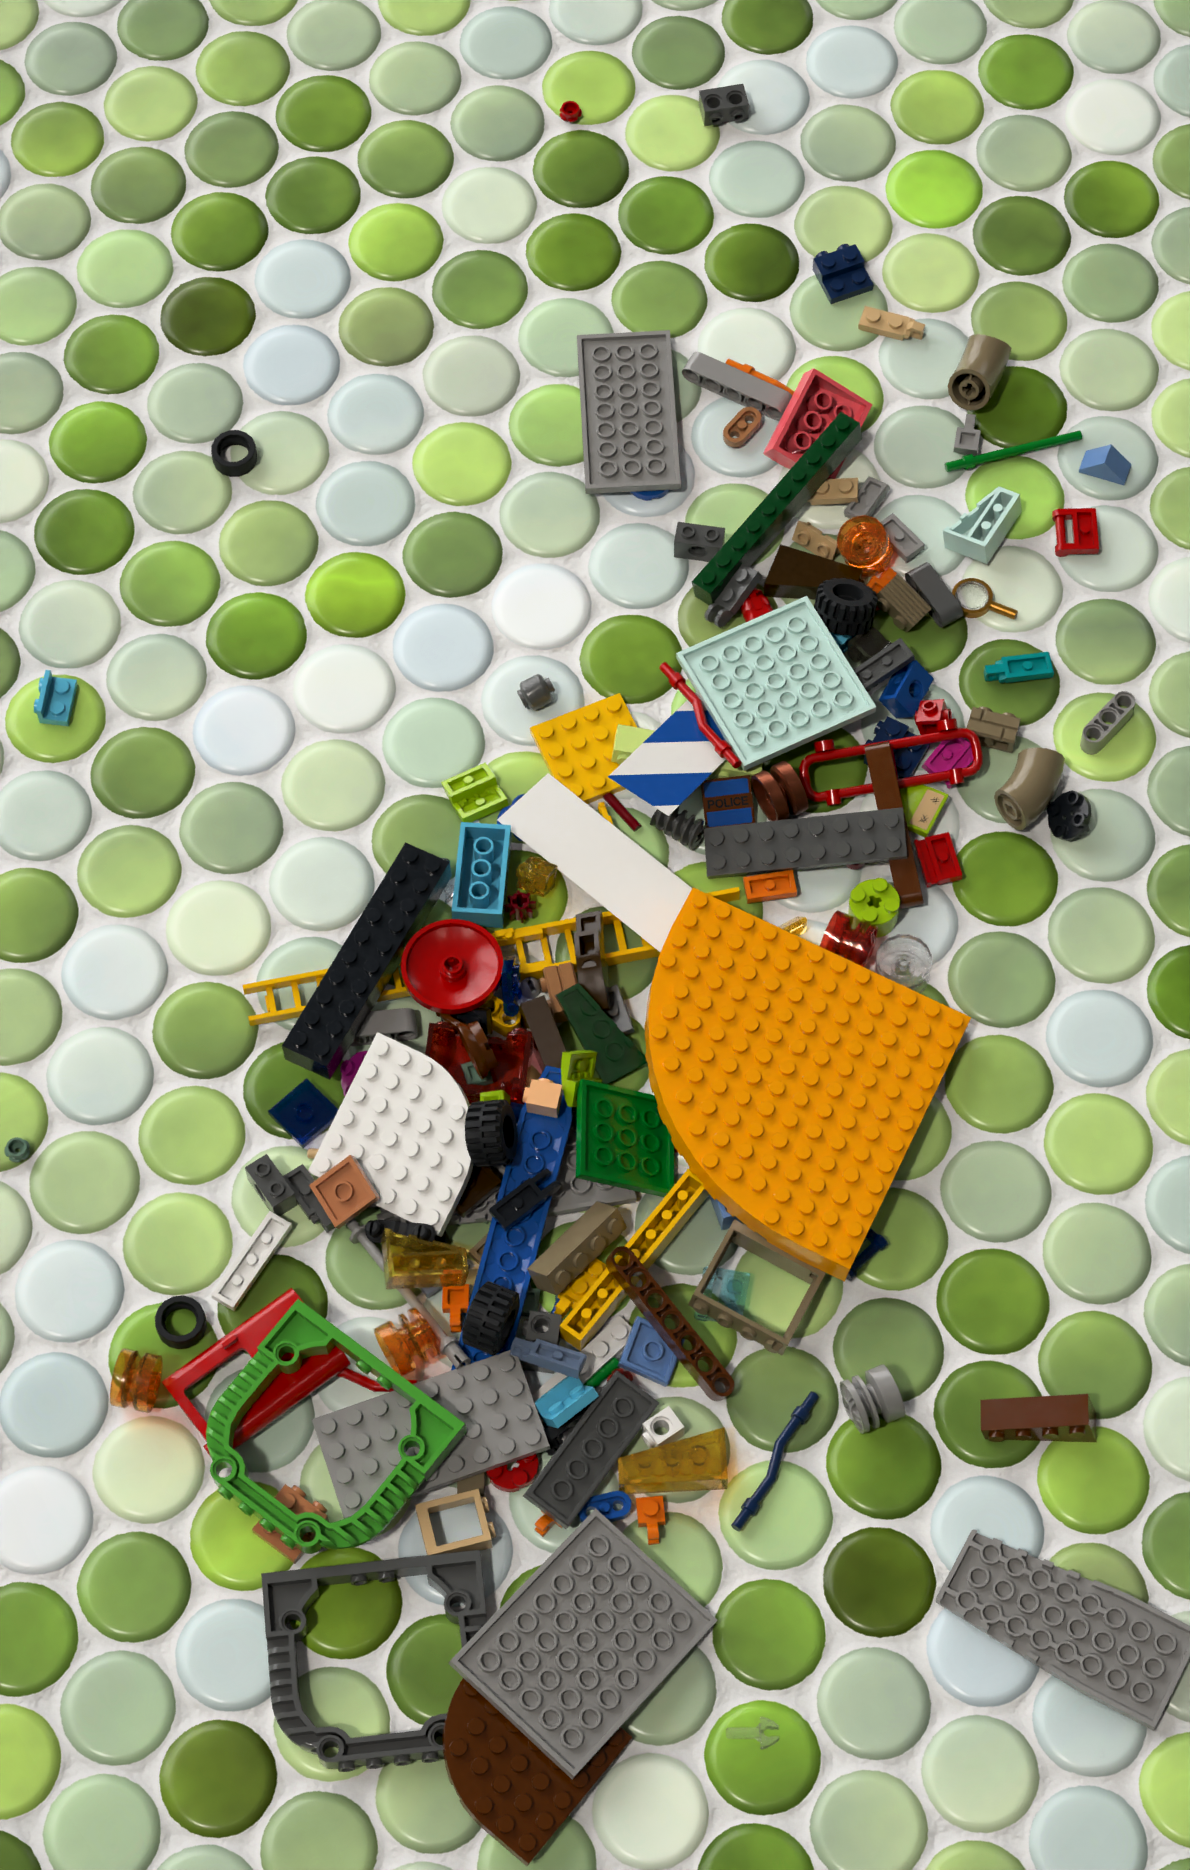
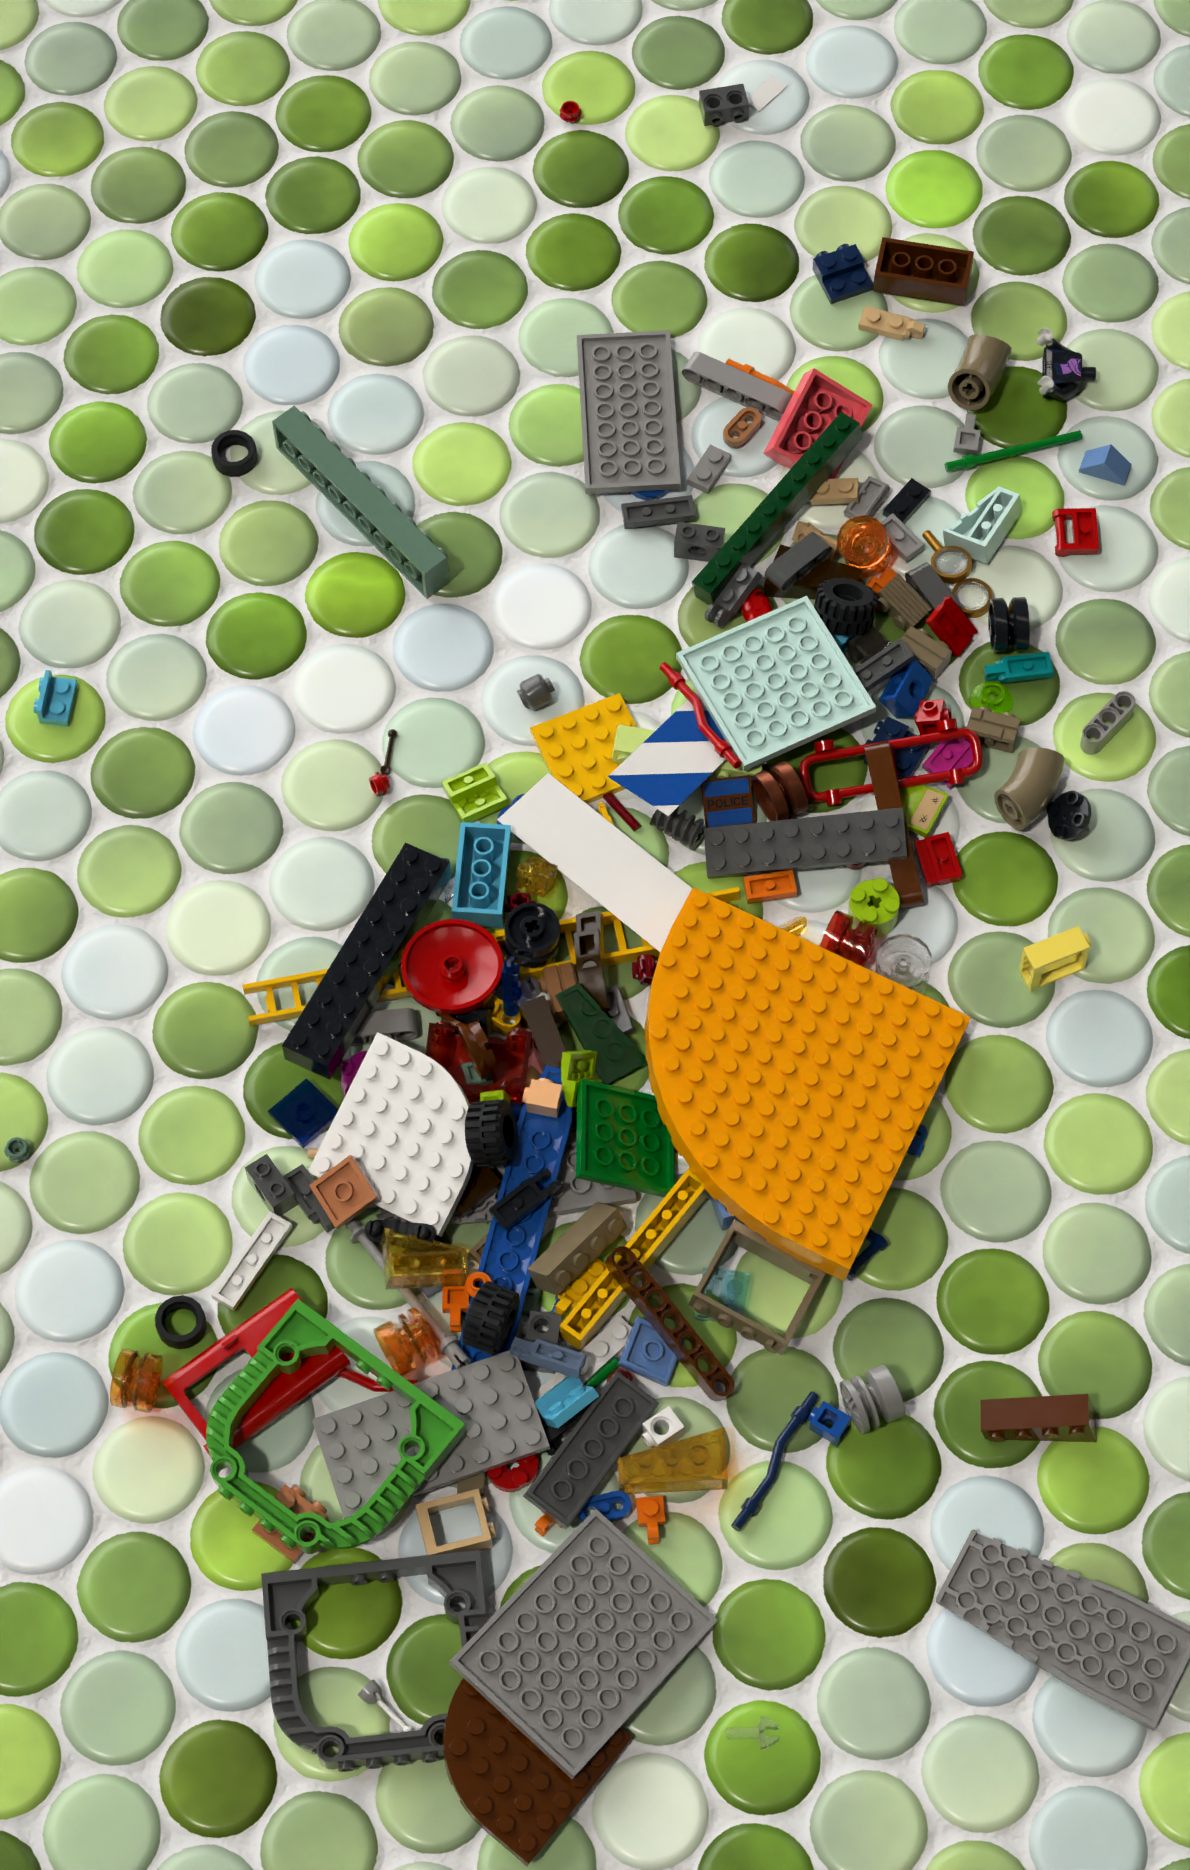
none -> sand green brick [272,406,449,599]
none -> hinge [358,1679,414,1732]
none -> red plate [369,772,390,796]
none -> dark brown hinge [380,729,397,776]
none -> orange plate [465,1272,492,1298]
none -> black wheel [504,902,561,968]
none -> dark grey plate [621,495,696,529]
none -> dark red gear [632,954,658,985]
none -> light grey plate [687,444,731,494]
none -> white sticker [747,76,787,111]
none -> dark grey beam [764,532,832,592]
none -> blue brick [808,1401,851,1447]
none -> reddish brown brick [873,237,974,306]
none -> black plate [883,478,931,524]
none -> dark tan brick [901,626,952,681]
none -> blue piece [907,1124,927,1158]
none -> piece [922,530,972,584]
none -> red plate [925,596,978,657]
none -> clear neon green piece [969,682,1013,714]
none -> black wheel [988,597,1030,652]
none -> light yellow window [1019,926,1091,991]
none -> torso [1037,328,1096,401]

